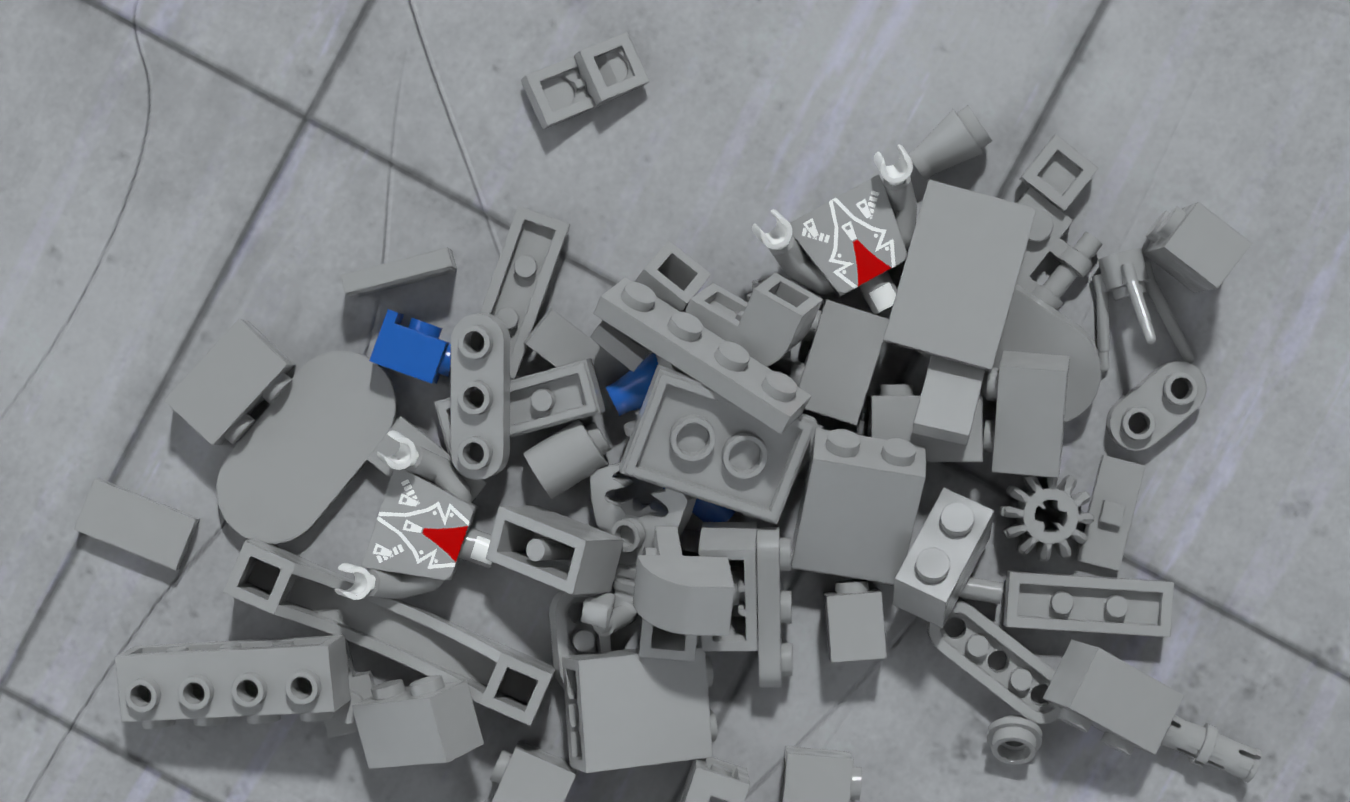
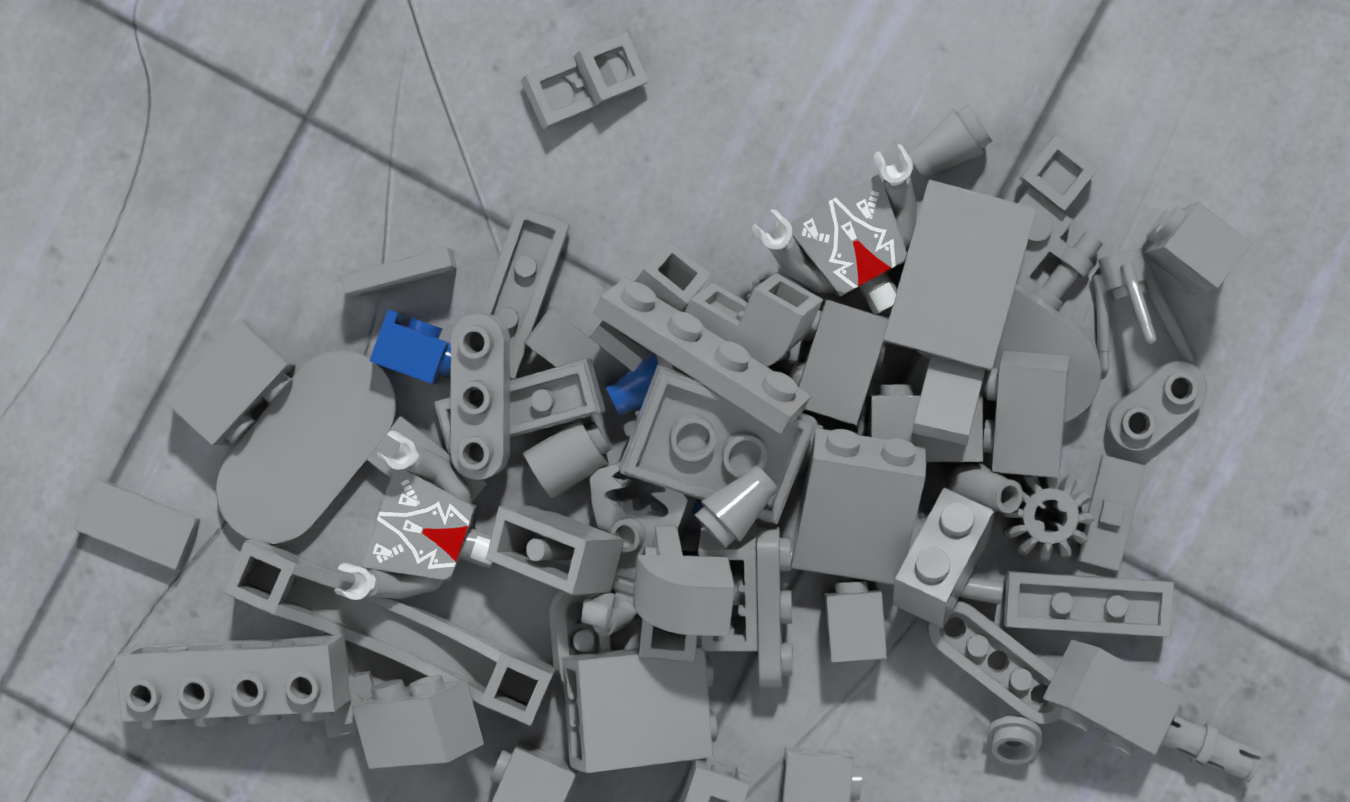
none -> light grey cone [694,465,779,548]
none -> light grey cone [944,462,1023,513]

